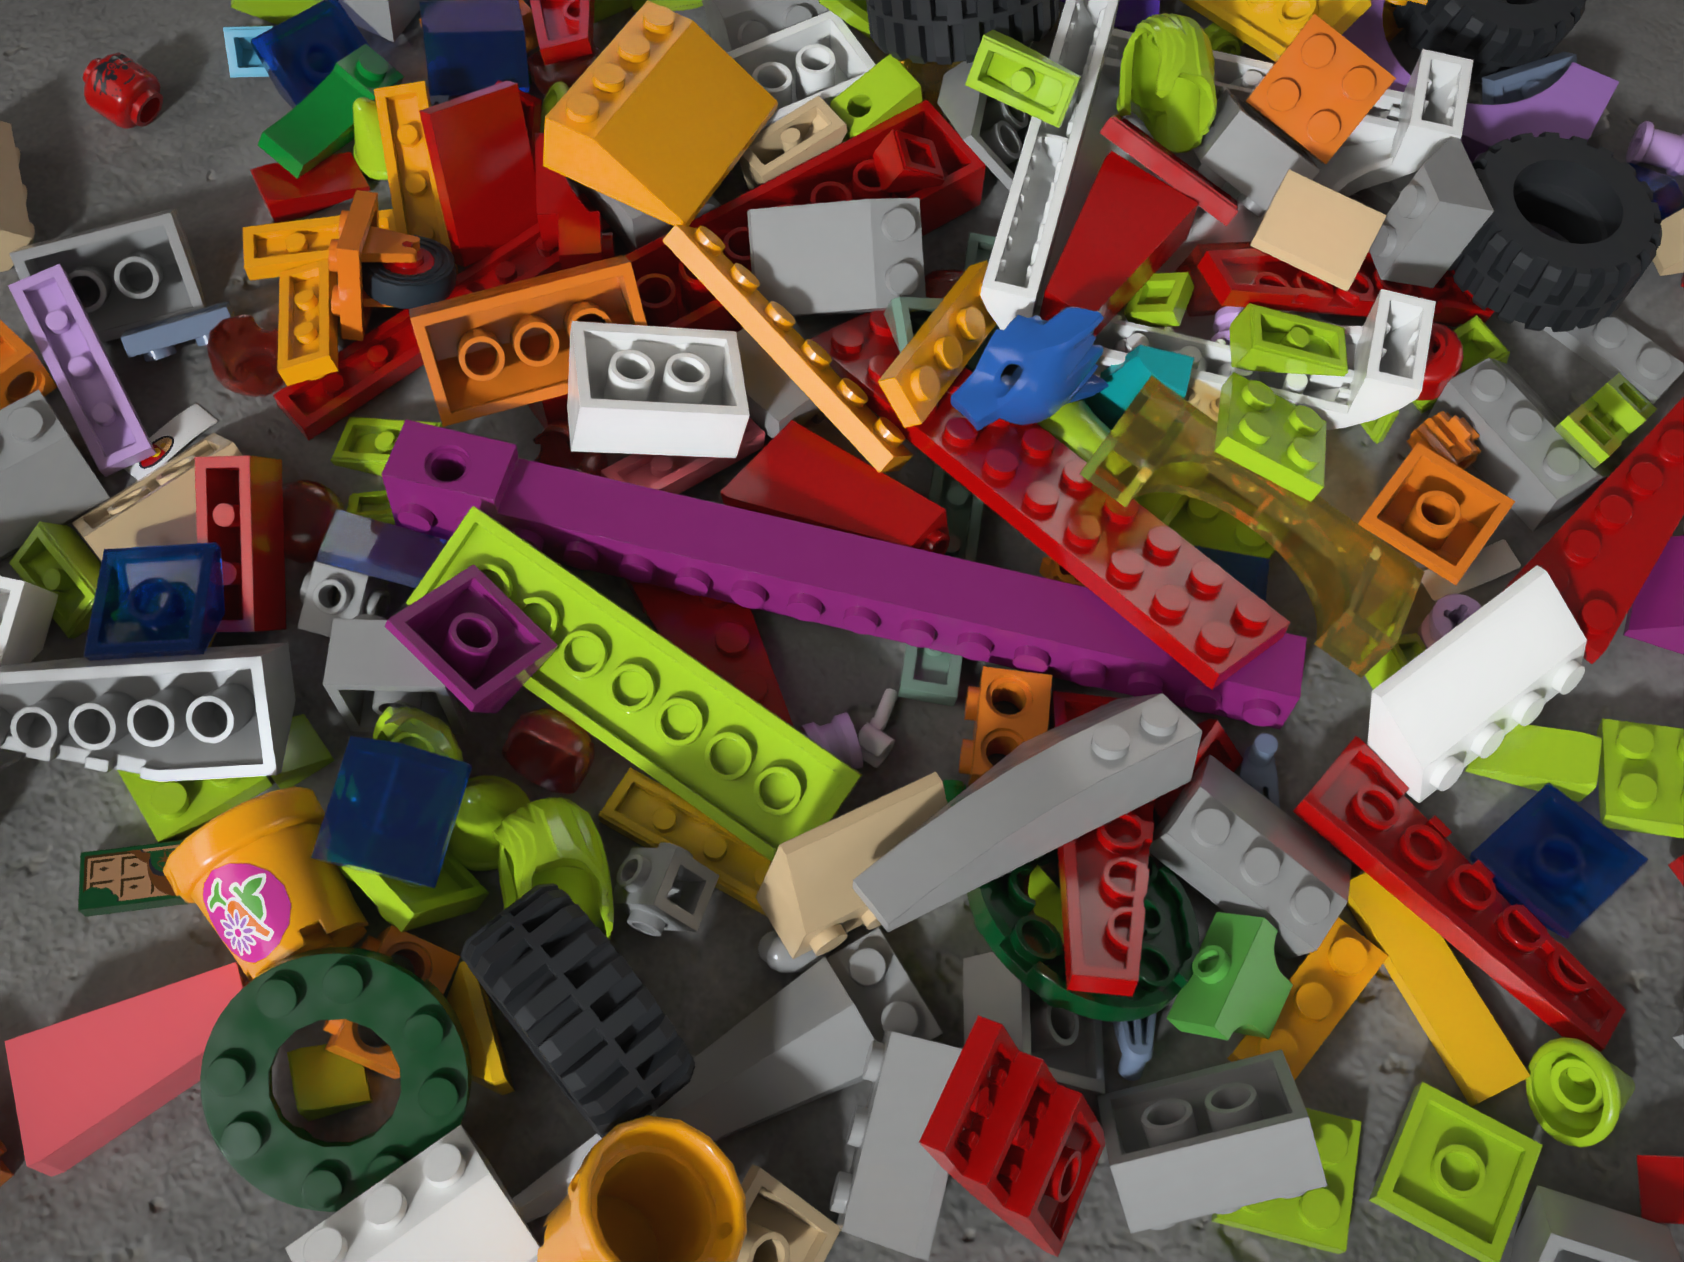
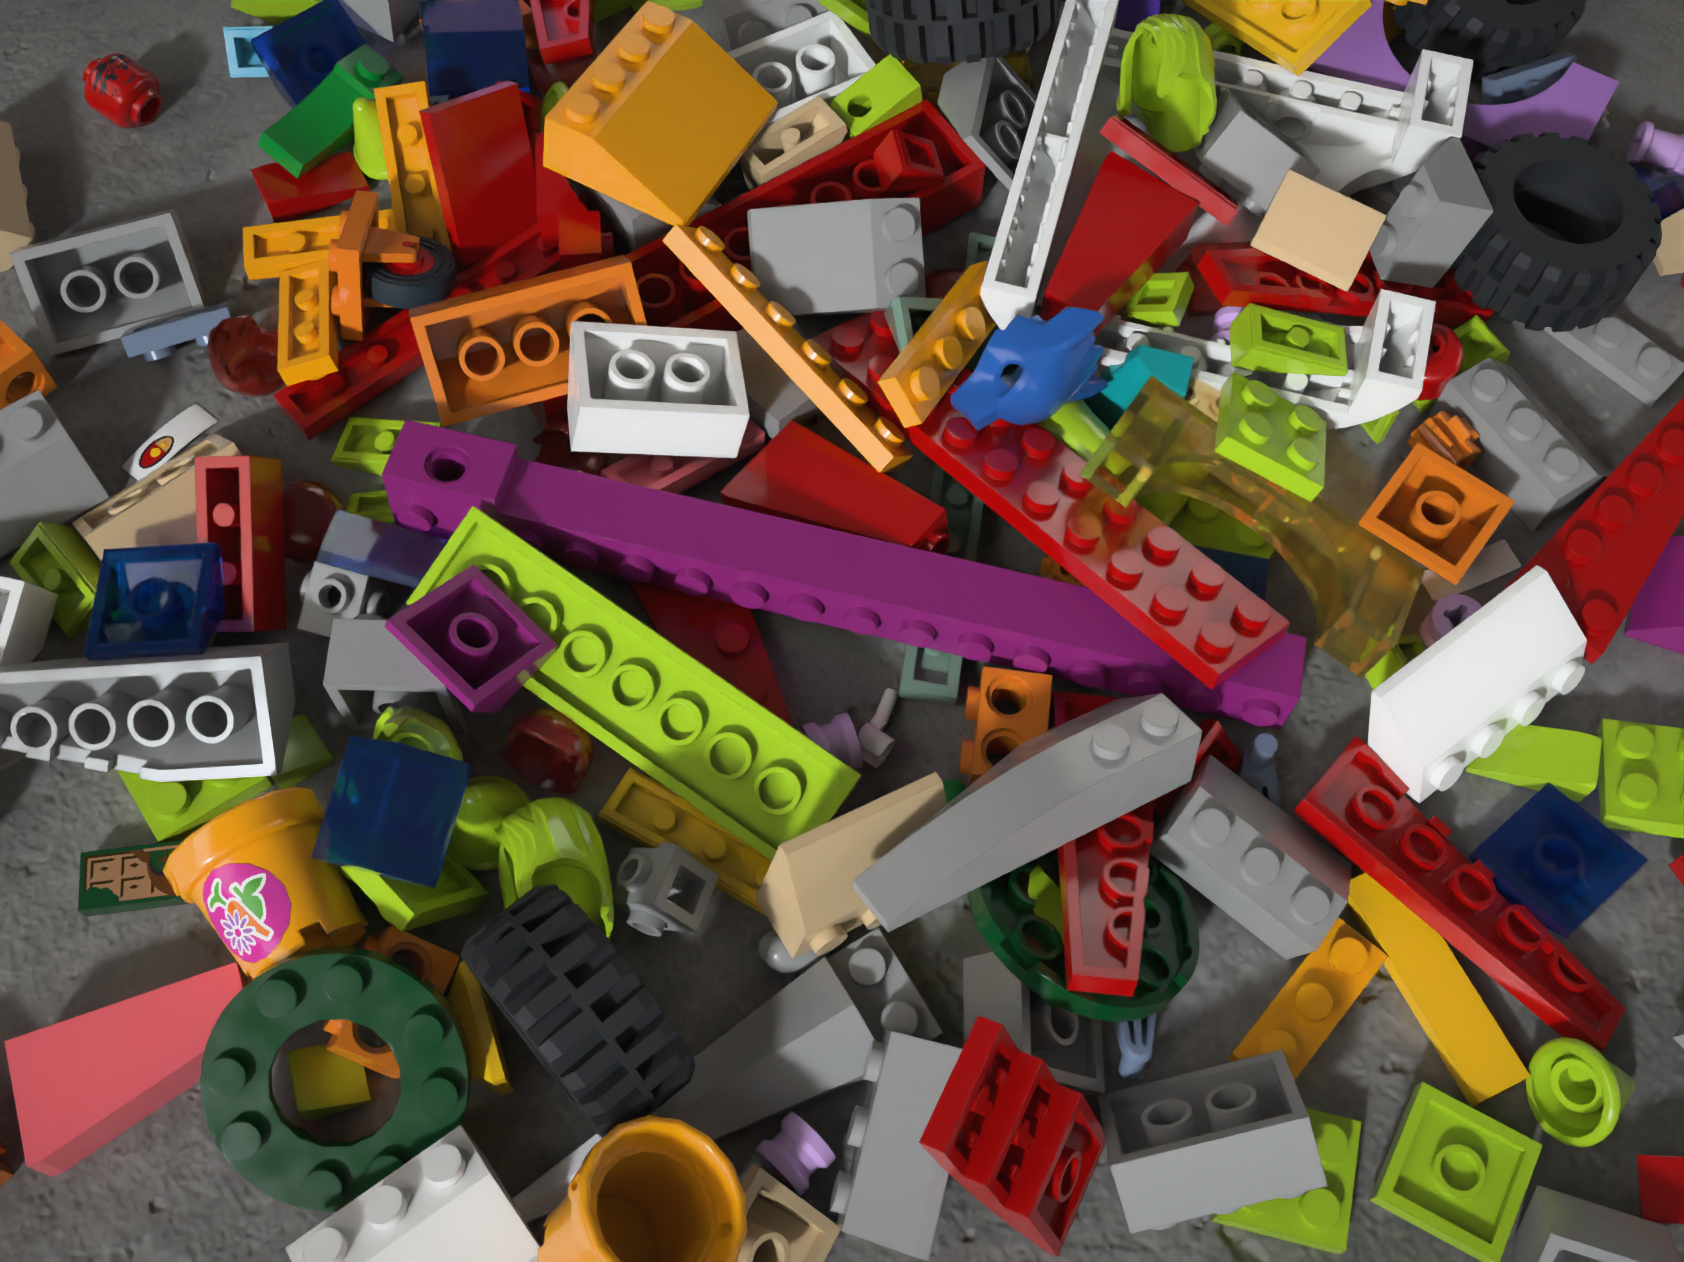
lavender plate [8,264,157,477] -> none
lime slope [965,30,1081,128] -> none
bright green brick [1166,912,1293,1040] -> none
orange brick [1244,14,1396,164] -> none
lime slope [1554,372,1657,468] -> none
none -> lavender wheel [754,1112,836,1197]

